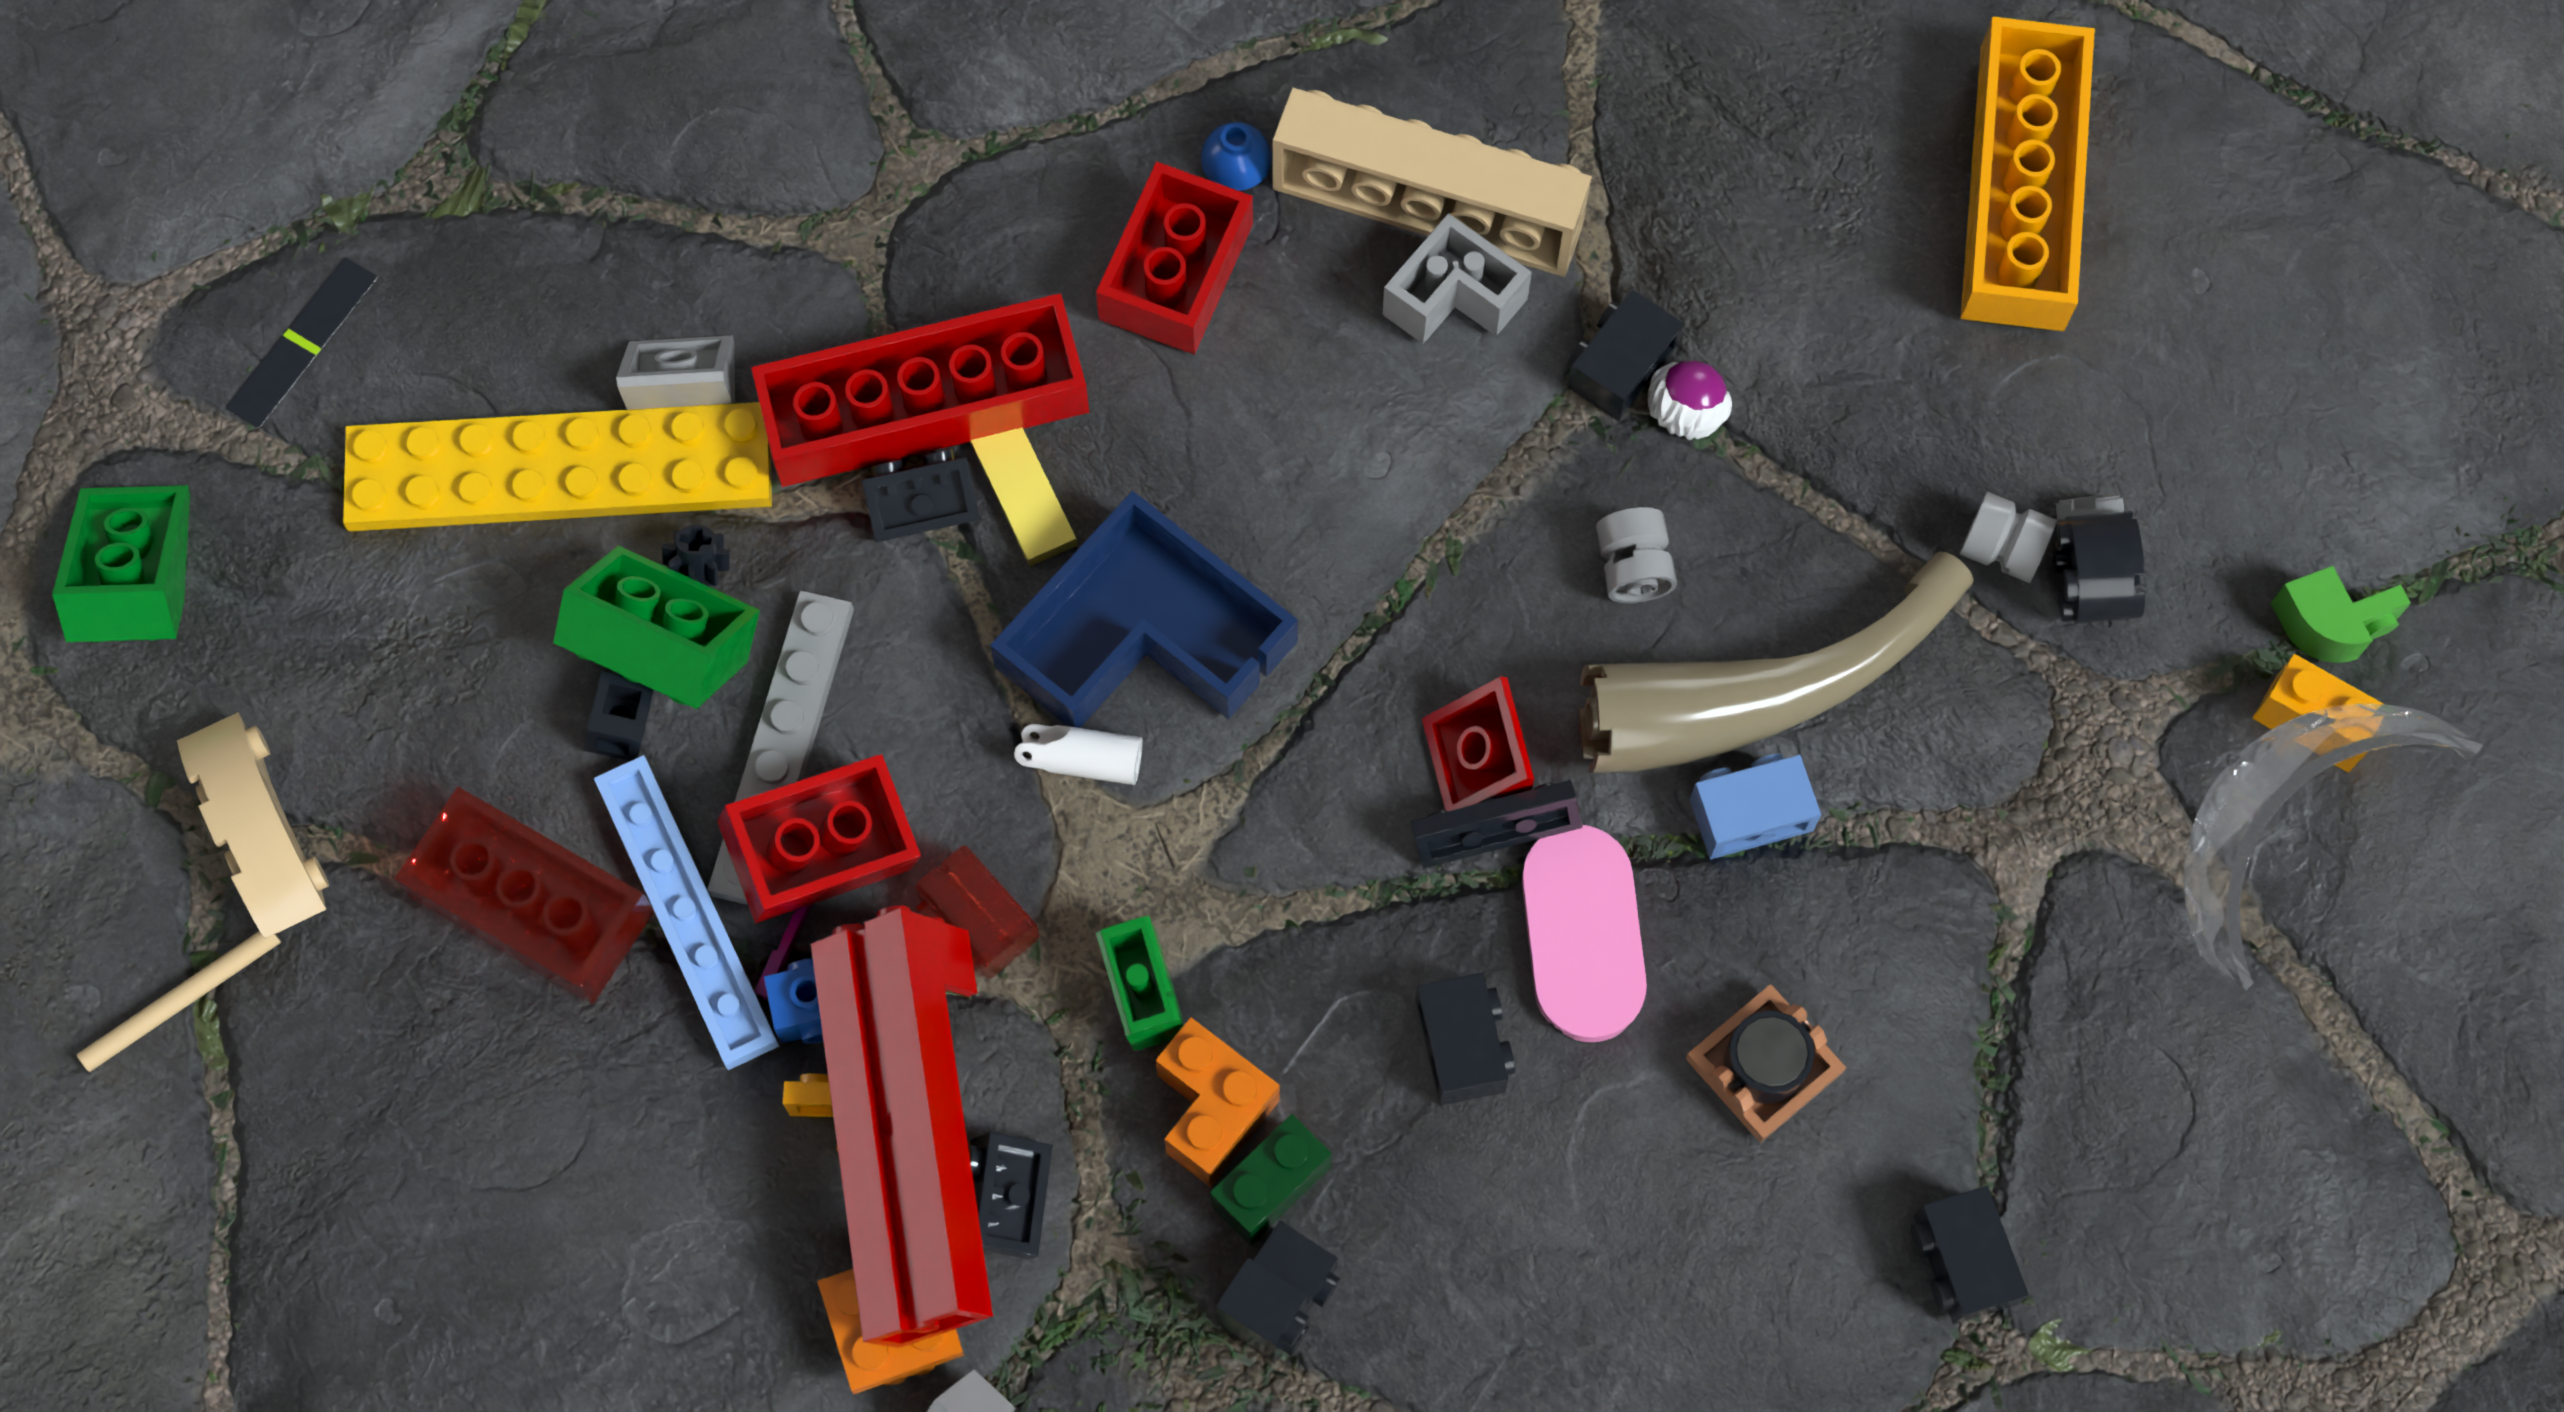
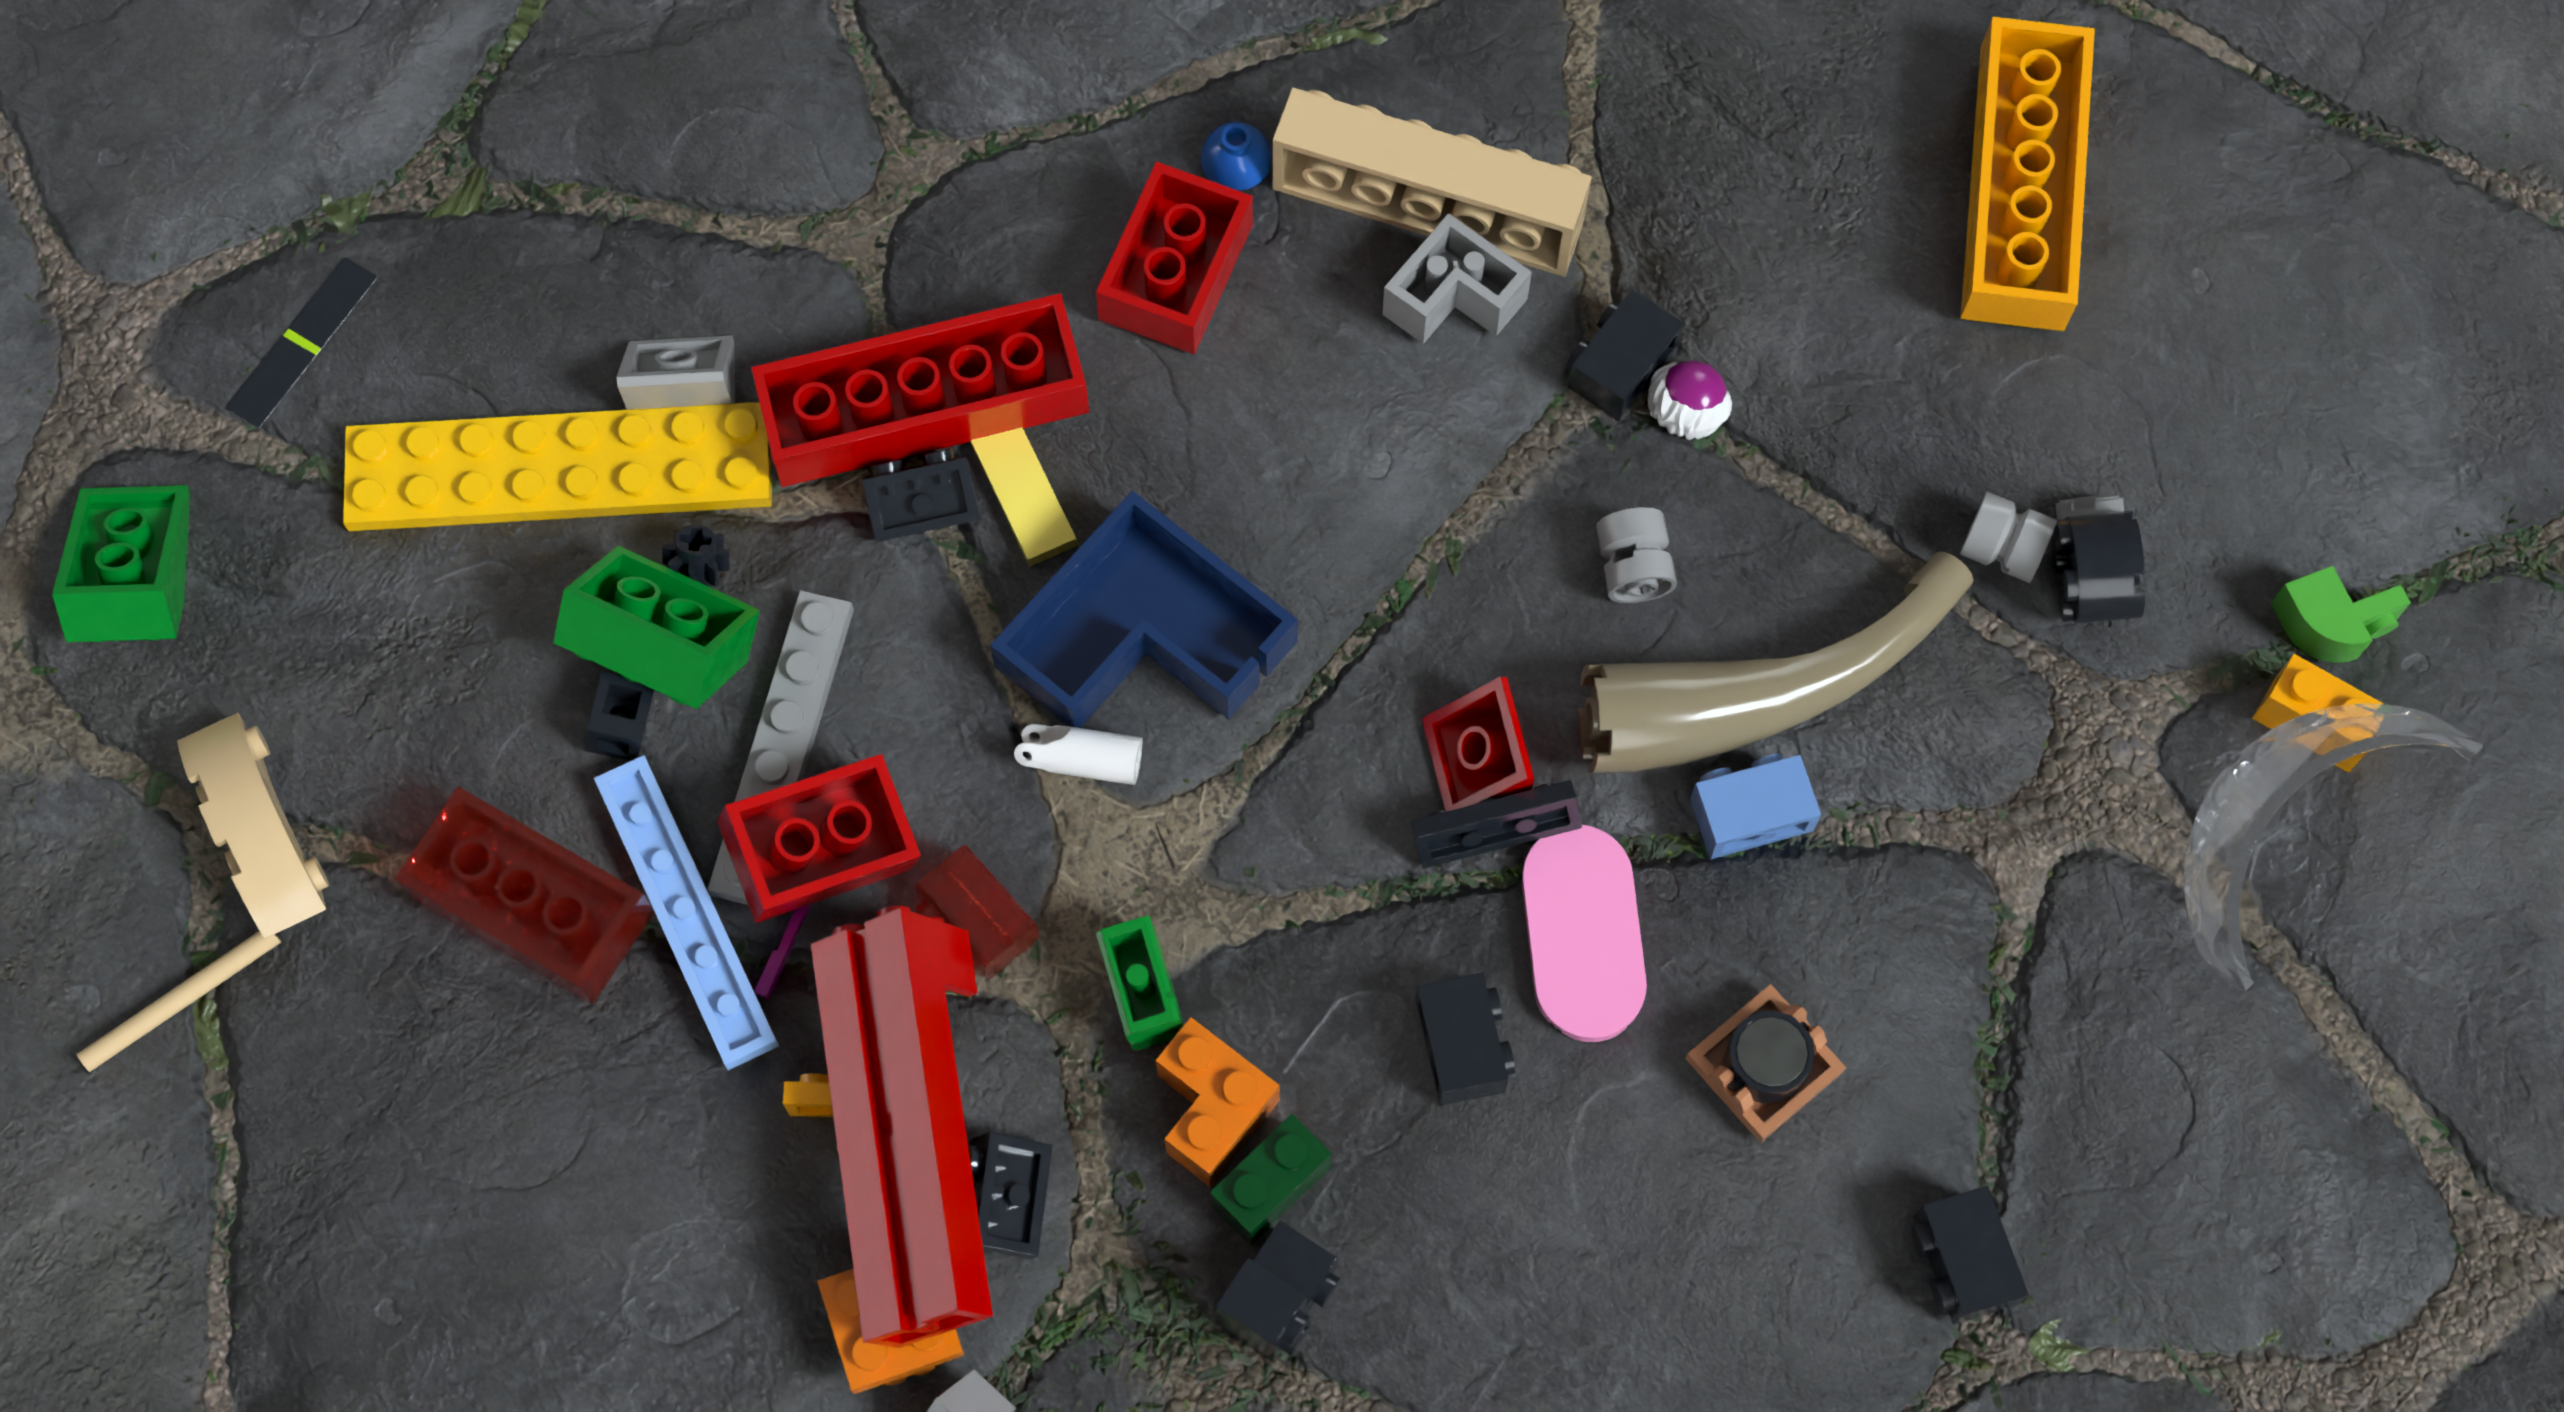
blue brick [764,958,823,1044] -> none

